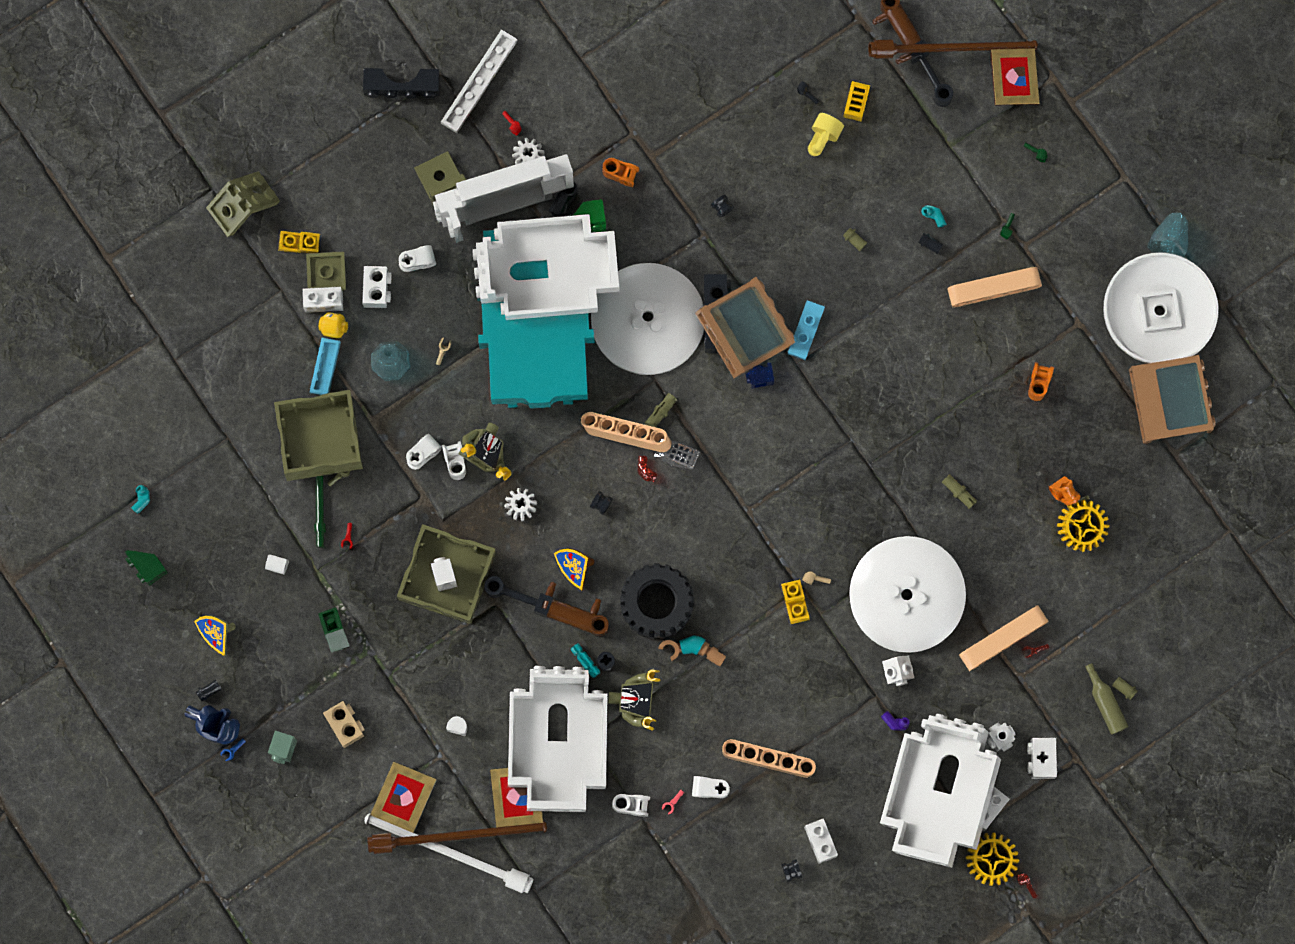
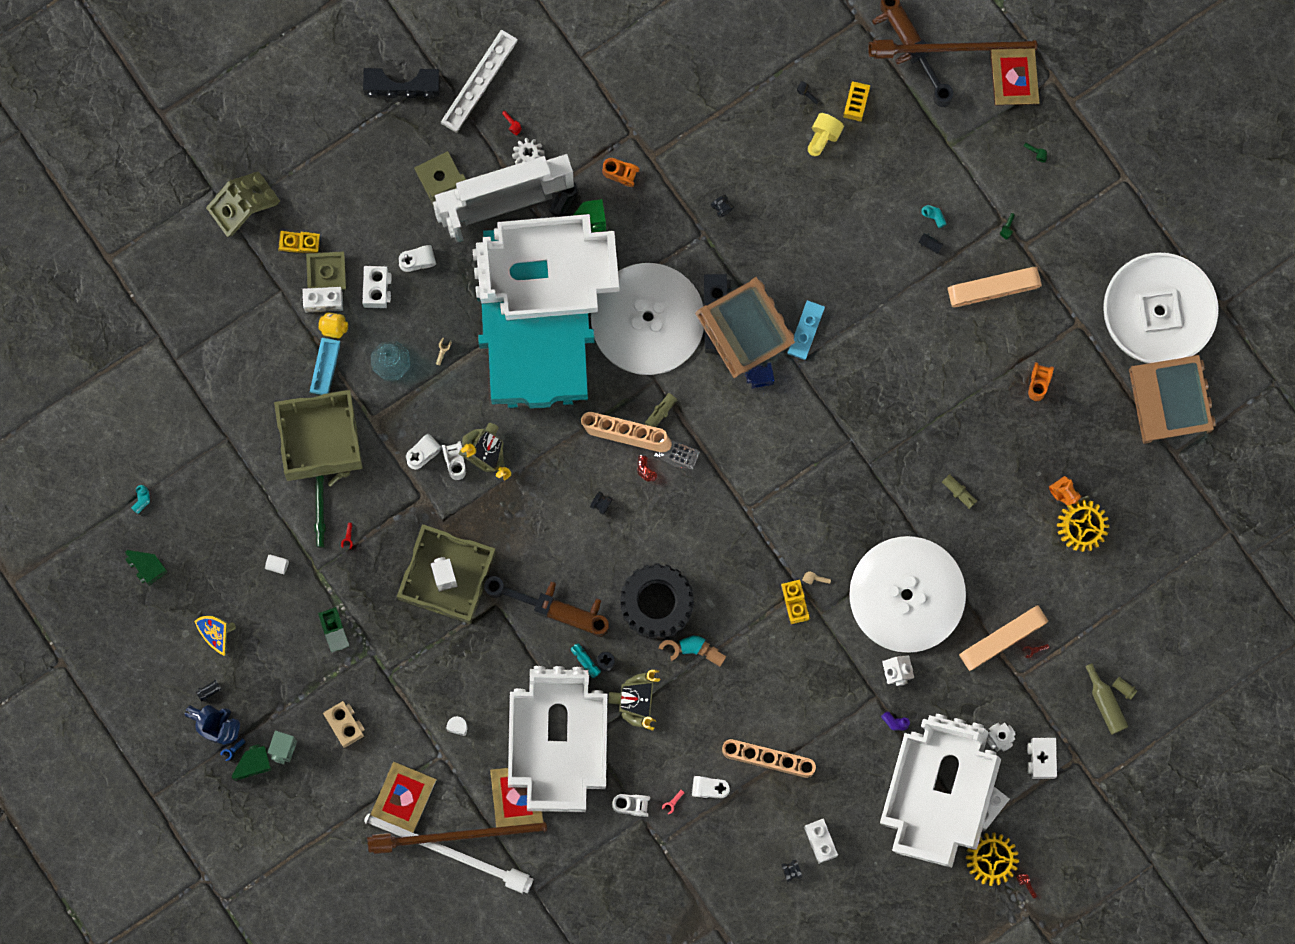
white gear [504,488,537,521] -> none
shield [554,548,595,590] -> none
olive pin [843,228,867,252] -> none
clear light blue cone [1147,213,1188,258] -> none
none -> dark green slope [232,744,272,781]

